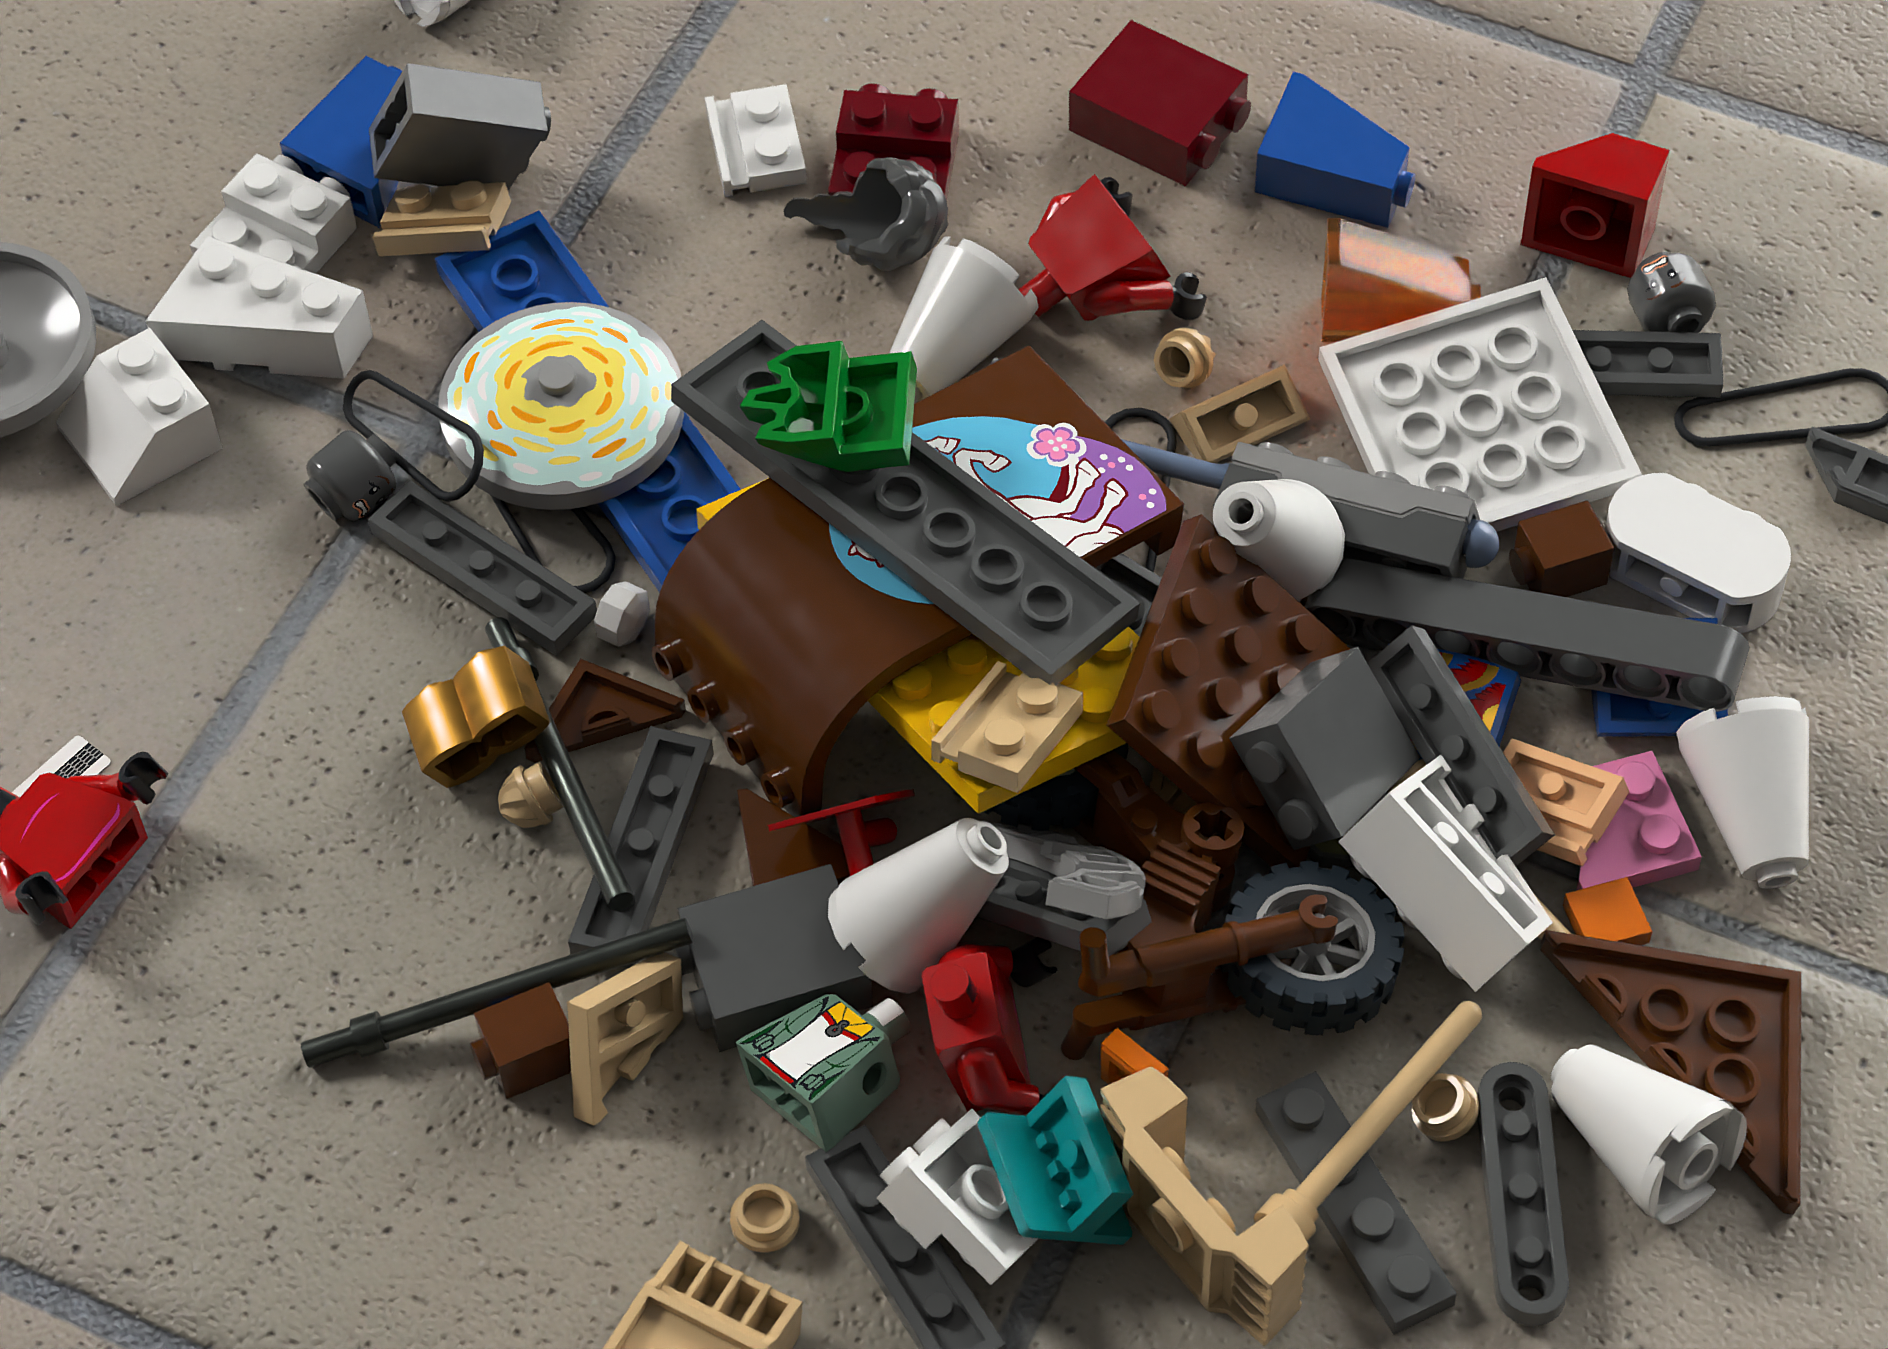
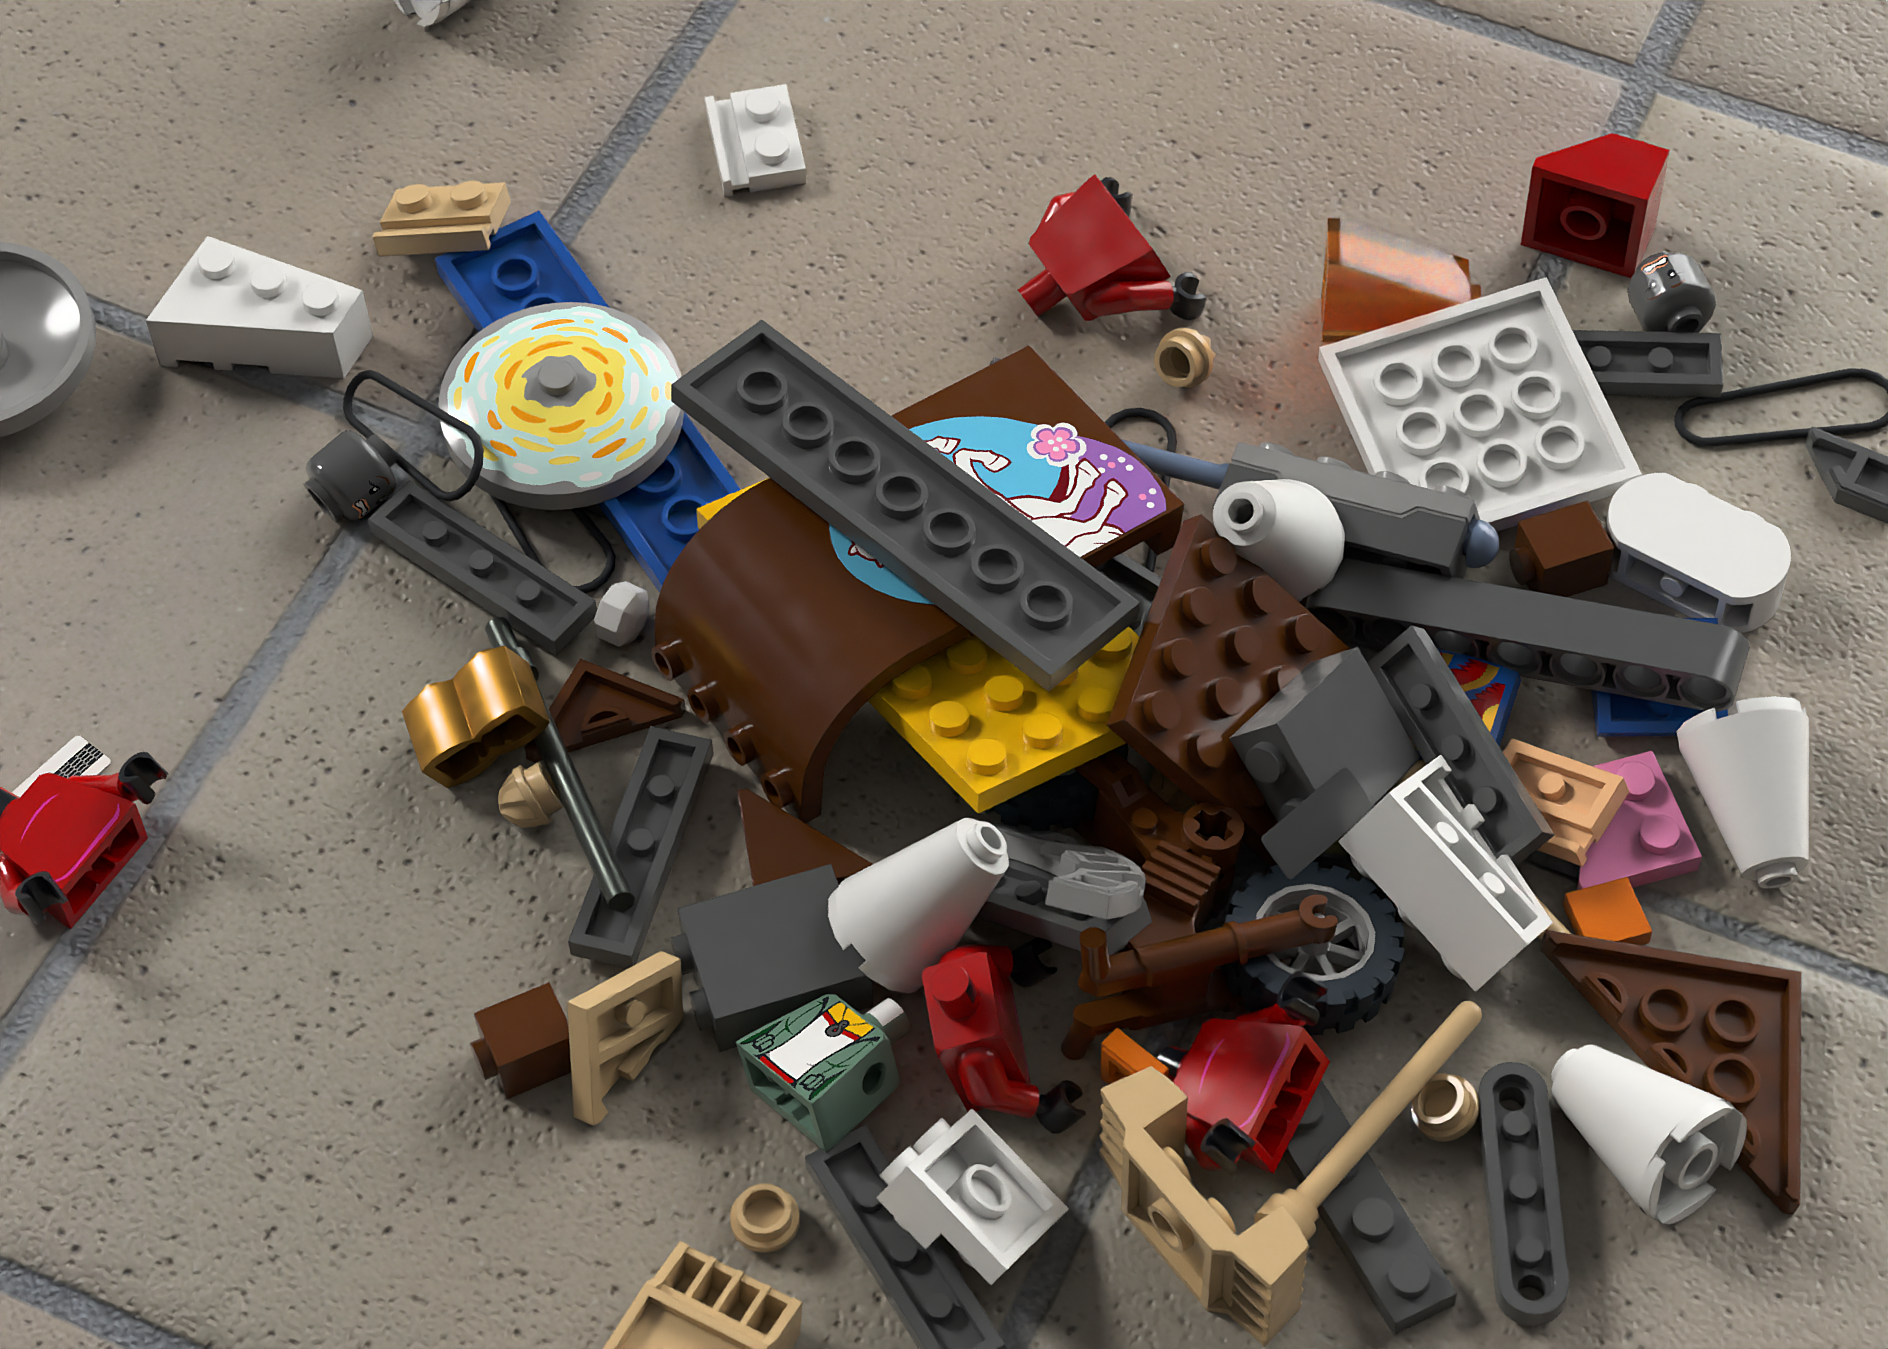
white slope [56,328,222,506] -> none
white plate [190,153,357,274] -> none
blue slope [280,56,402,228] -> none
pearl dark grey bar [301,918,694,1068] -> none
dark grey brick [369,63,551,191] -> none
green plate [739,341,917,472] -> none
red shield [768,789,915,876] -> none
dark grey hair [784,157,948,271] -> none
dark red plate [828,84,959,200] -> none
white cone [889,236,1038,404] -> none
tan plate [931,661,1083,793] -> none
teal bracket [977,1076,1134,1245] -> none
dark red brick [1069,20,1251,187] -> none
tan slope [1170,365,1311,463] -> none
blue slope [1255,72,1416,228] -> none
none -> red torso [1157,971,1331,1175]
none -> dark grey sticker [1261,766,1374,879]

